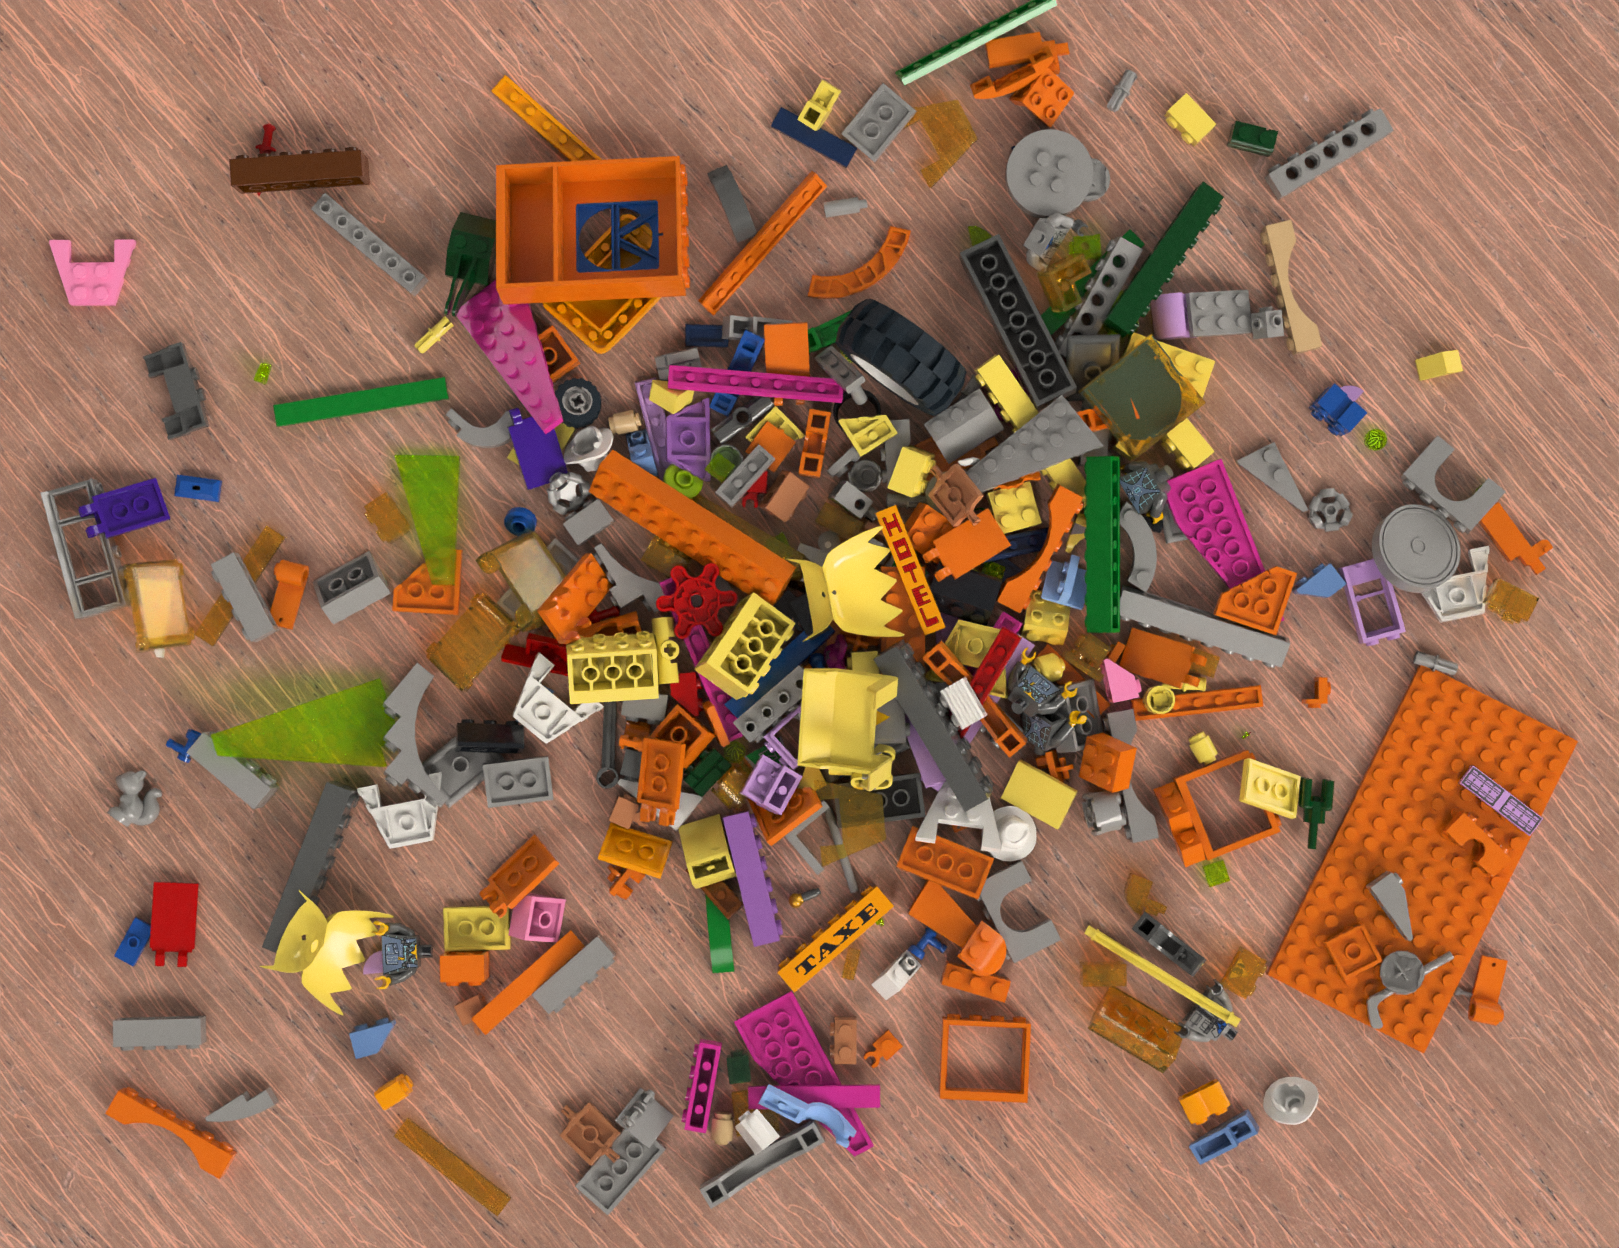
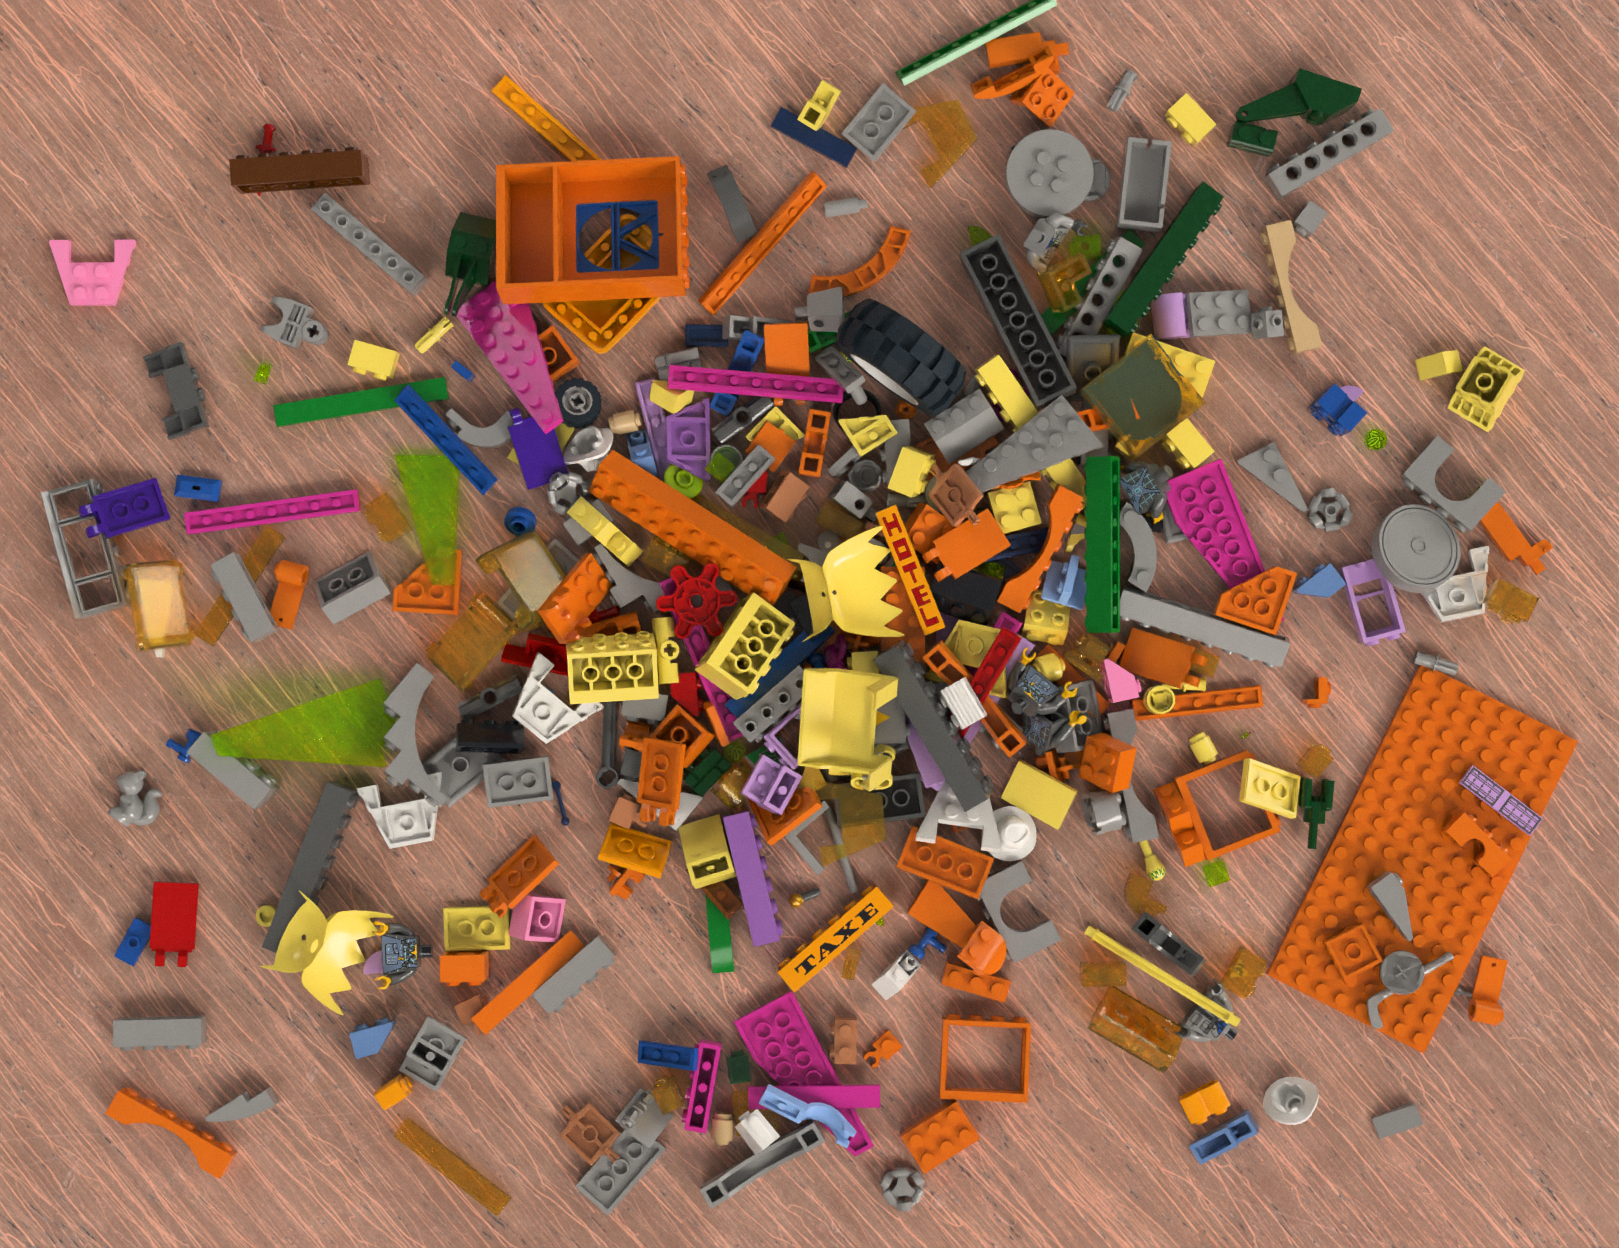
none -> dark pink plate [184,489,361,535]
none -> light yellow tile [256,904,277,927]
none -> light grey piece [259,296,328,350]
none -> light yellow brick [348,340,400,381]
none -> blue tile [394,385,498,495]
none -> light grey bracket [399,1015,467,1092]
none -> blue tile [452,361,476,382]
none -> dark grey piece [457,674,523,719]
none -> dark blue hinge [552,781,570,826]
none -> light yellow arch [567,496,643,567]
none -> blue tile [638,1040,698,1071]
none -> clear yellow brick [652,1074,685,1115]
none -> light grey torso [795,287,845,332]
none -> light grey piece [880,1167,925,1211]
none -> orange plate [895,400,916,419]
none -> orange brick [900,1099,980,1174]
none -> orange tile [1062,749,1084,770]
none -> light grey piece [1116,137,1172,233]
none -> light yellow piece [1139,840,1166,881]
none -> dark green slope [1236,68,1362,126]
none -> light grey brick [1292,200,1328,238]
none -> clear yellow brick [1297,744,1334,779]
none -> light grey slope [1371,1102,1423,1139]
none -> light yellow slope [1448,346,1525,432]

